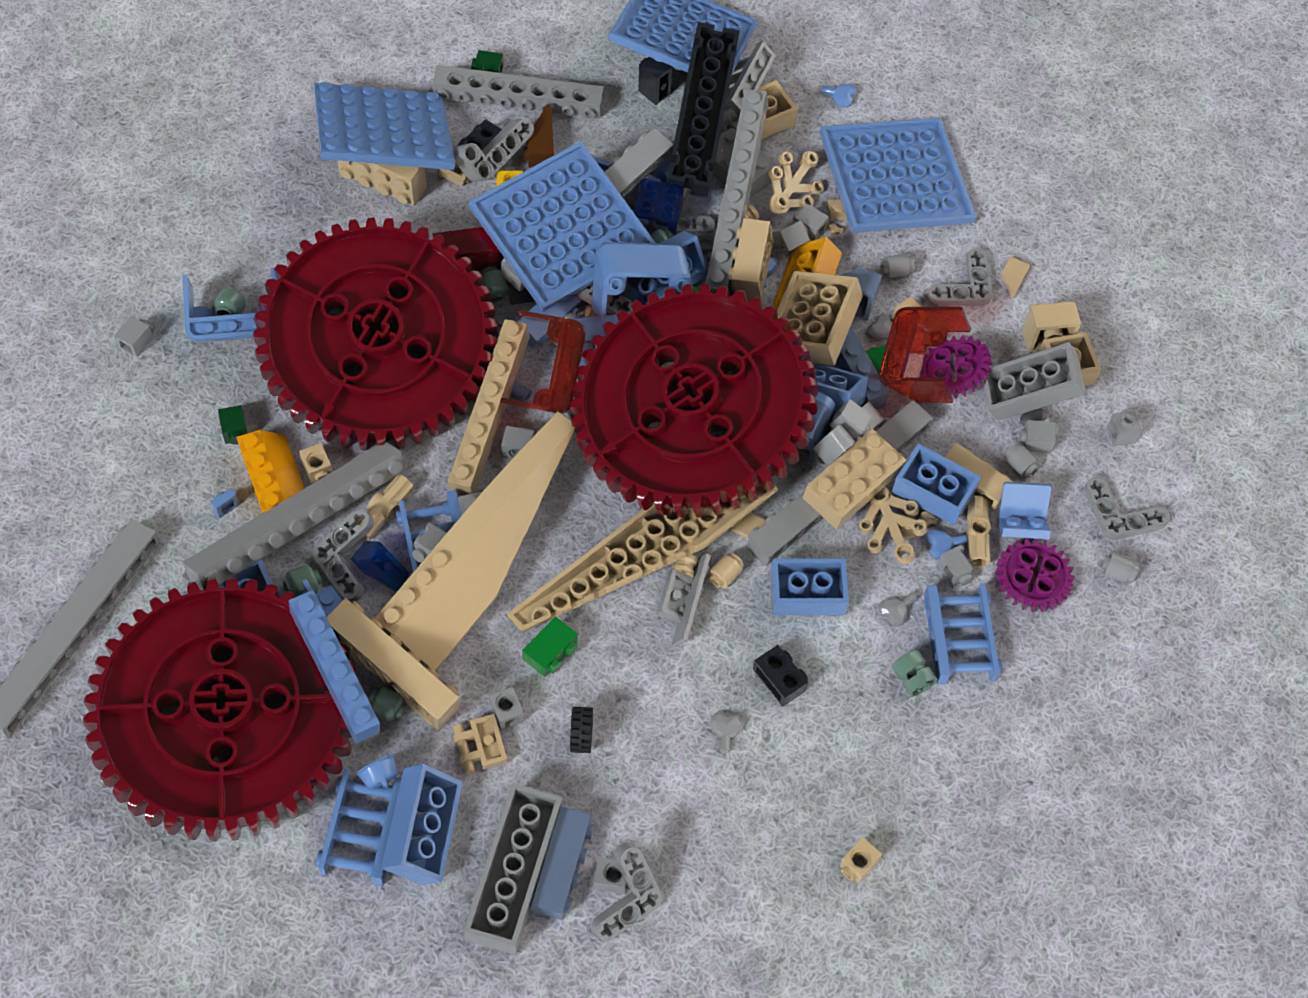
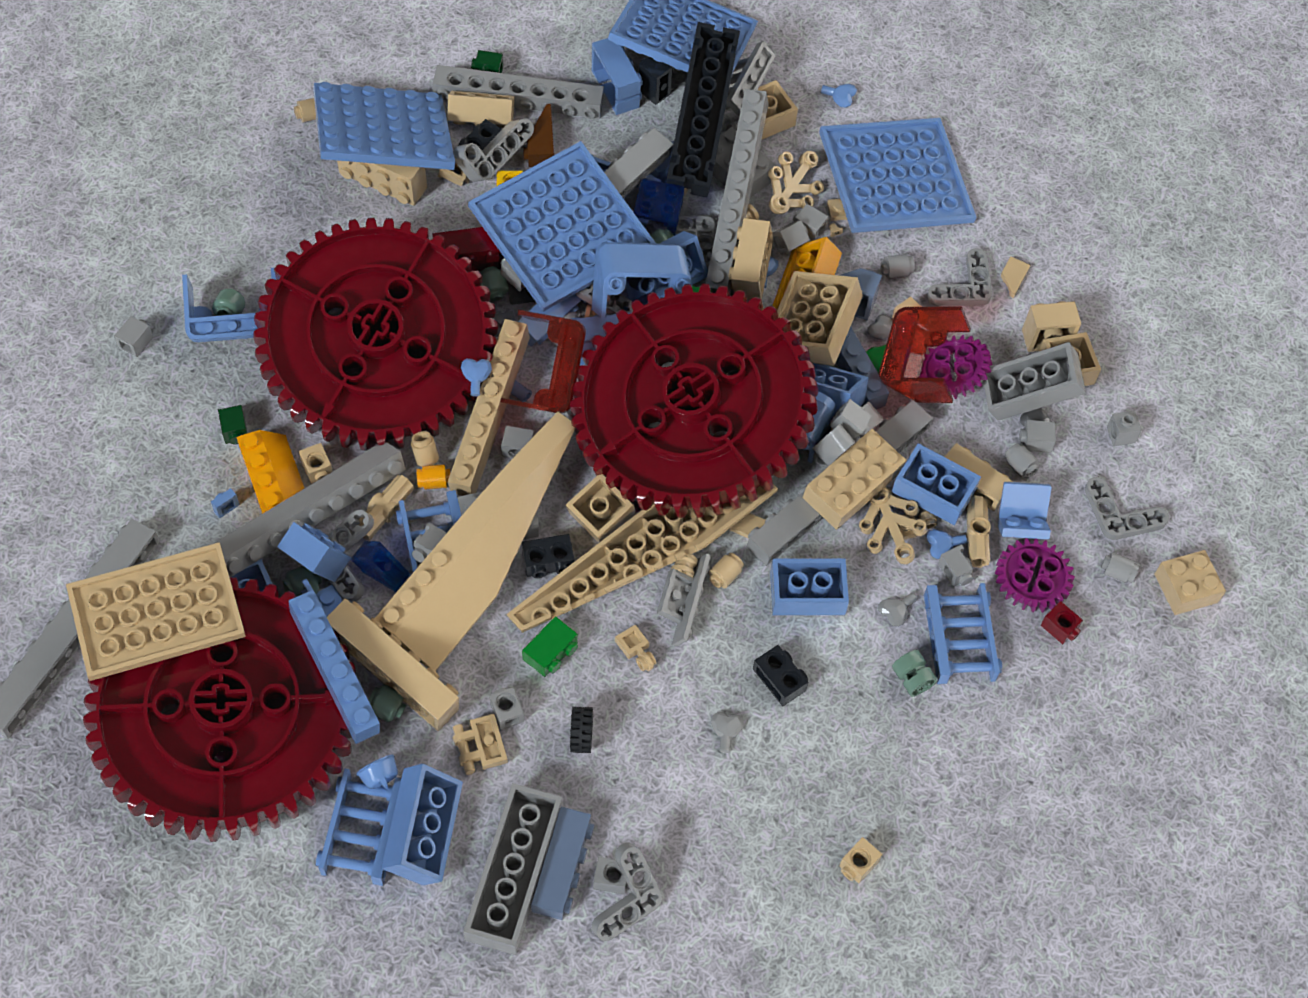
none -> tan plate [66,542,246,681]
none -> medium blue brick [277,522,351,582]
none -> tan brick [294,98,316,123]
none -> tan brick [411,431,439,467]
none -> light orange brick [416,464,450,490]
none -> tan brick [447,91,515,128]
none -> medium blue rock [461,358,492,397]
none -> black brick [522,534,575,578]
none -> tan brick [566,474,636,543]
none -> medium blue piece [592,38,643,115]
none -> tan plate [615,625,656,671]
none -> dark red brick [1040,601,1083,645]
none -> tan brick [1154,550,1226,615]

